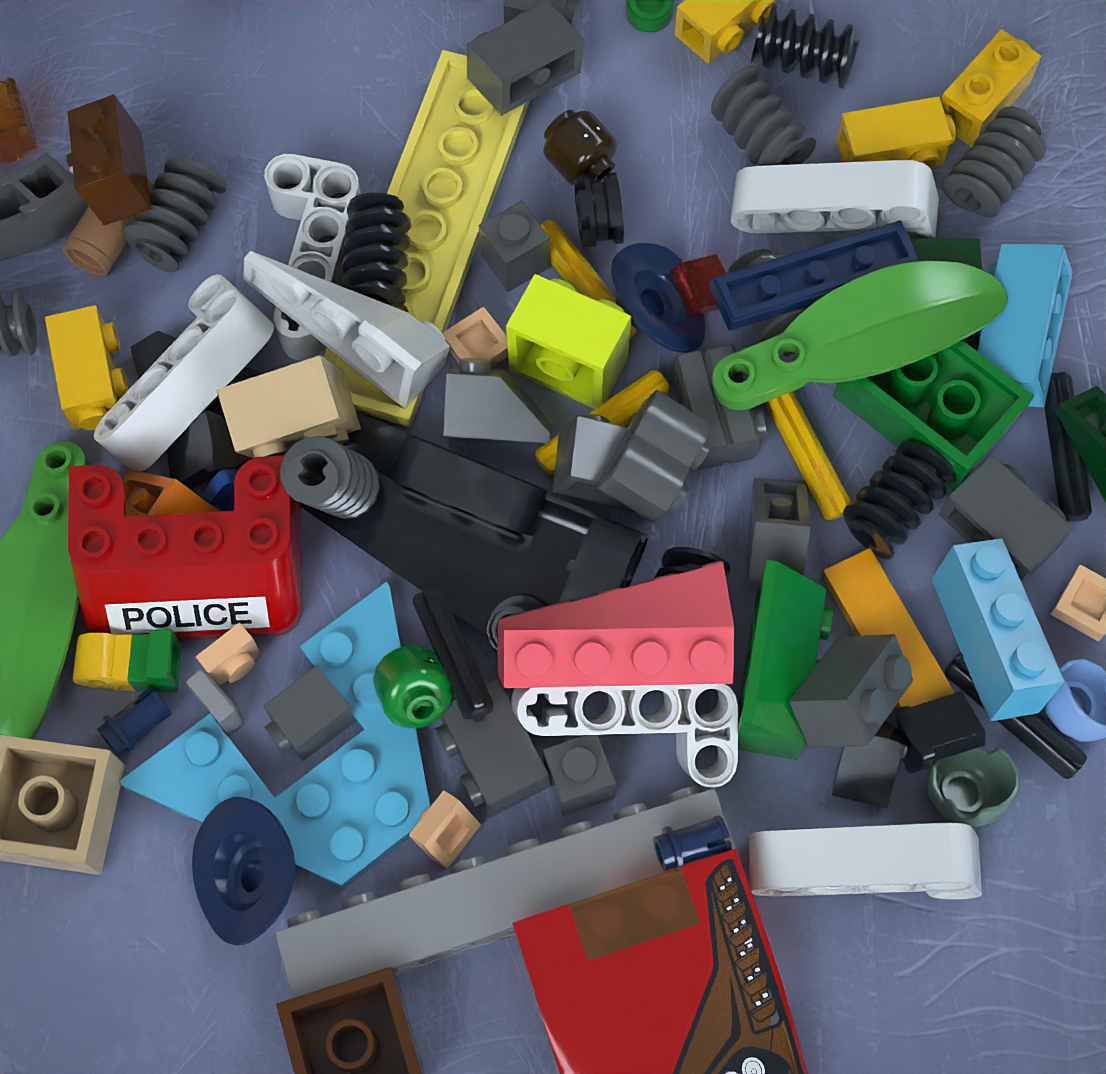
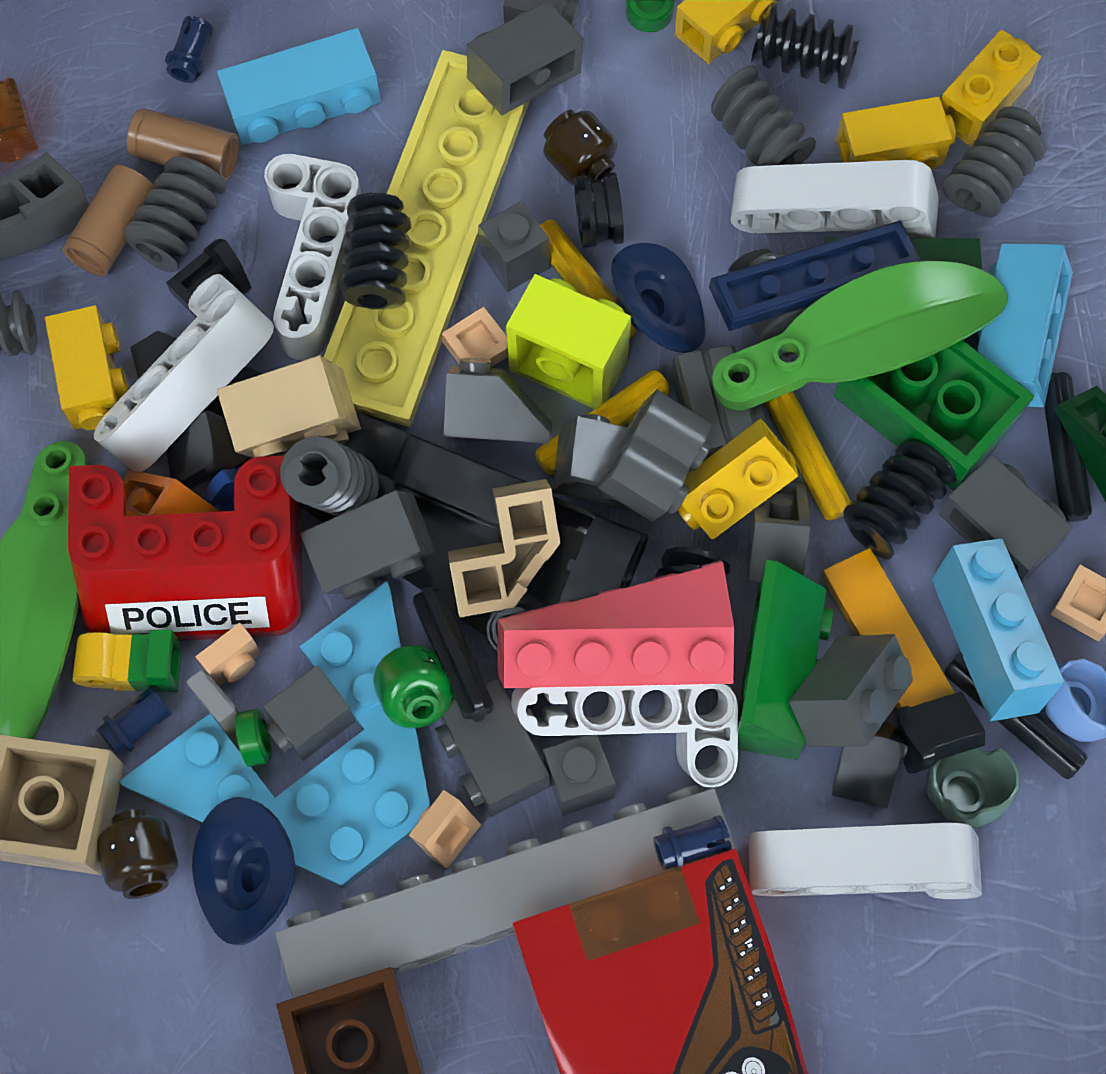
reddish brown brick [67,94,151,225] -> none
white wedge [243,251,450,409] -> none
clear red tile [670,254,726,317] -> none
none -> dark brown head [98,809,178,899]
none -> medium nougat pin [127,108,239,182]
none -> dark blue pin [165,16,214,83]
none -> black tile [166,238,252,318]
none -> medium azure brick [217,28,381,146]
none -> green tile [235,708,272,767]
none -> dark grey brick [300,490,436,600]
none -> tan brick [448,479,560,617]
none -> yellow brick [678,418,799,540]

